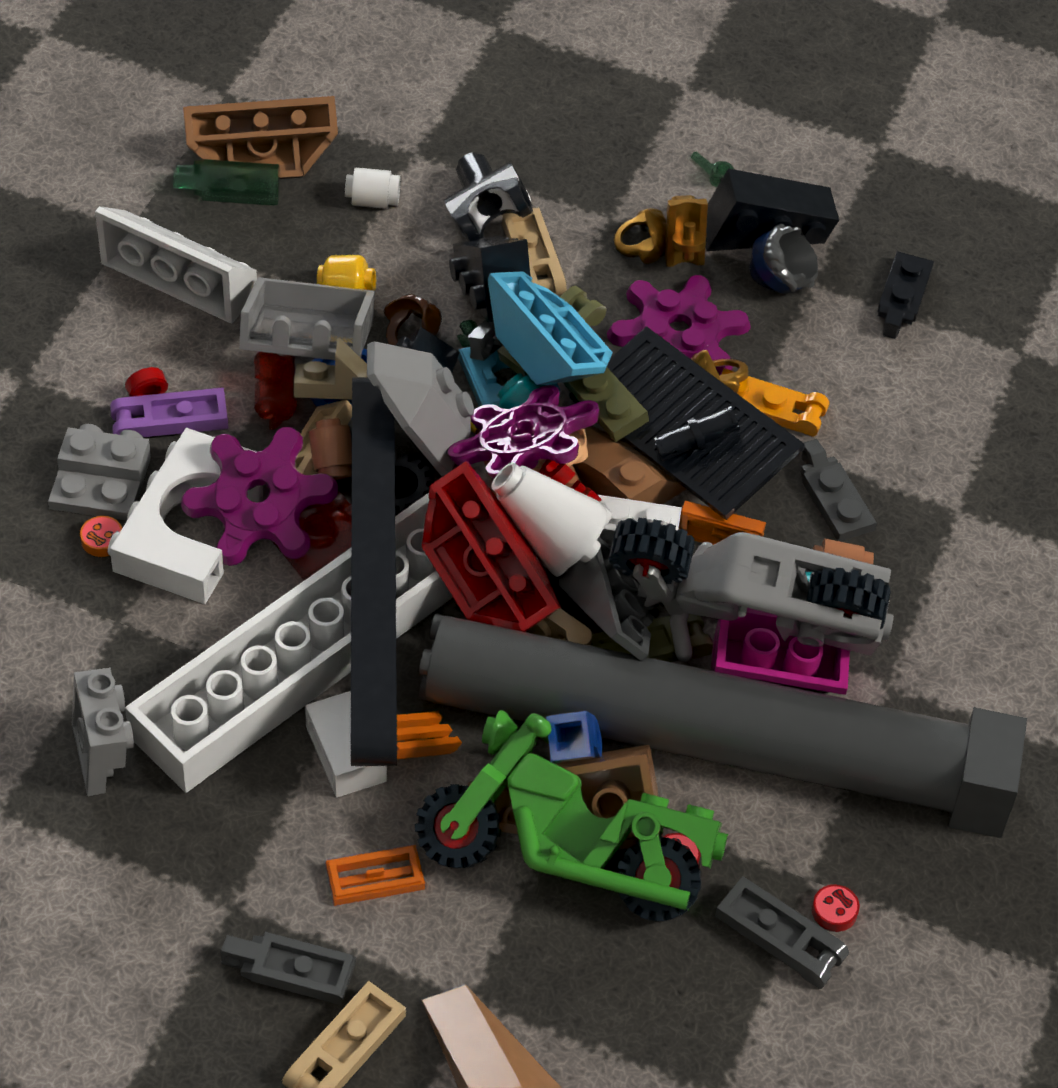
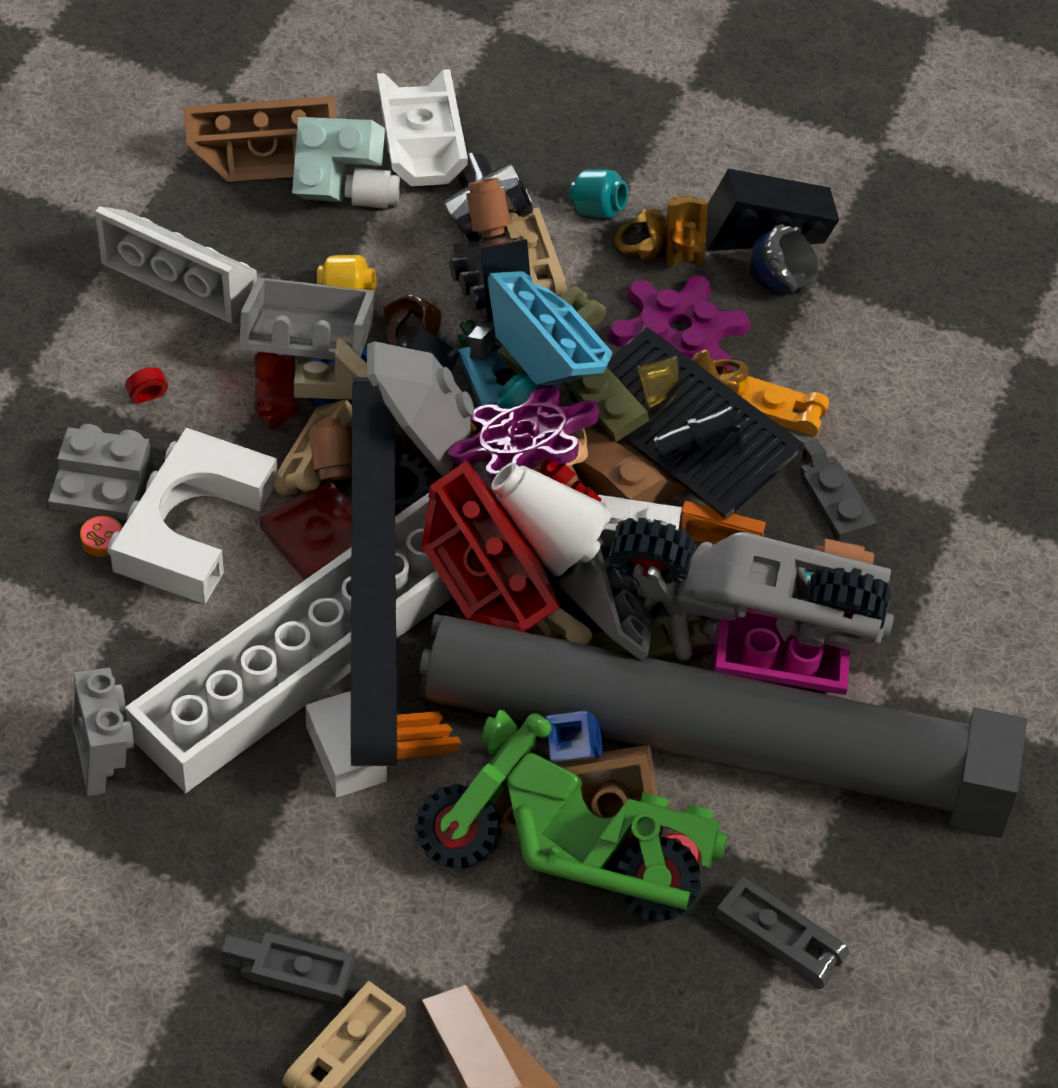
medium lavender plate [110,387,228,437] -> none
clear green hinge [173,159,280,206] -> none
magenta plate [181,427,339,566] -> none
orange tile [326,845,425,906] -> none
clear green hand [691,152,734,187] -> none
tile [812,884,860,932] -> none
black hinge [877,251,934,339] -> none
none -> light aqua brick [292,117,385,202]
none -> white piece [377,69,468,186]
none -> nougat brick [466,178,511,237]
none -> teal head [569,169,628,219]
none -> clear yellow tile [637,357,679,407]

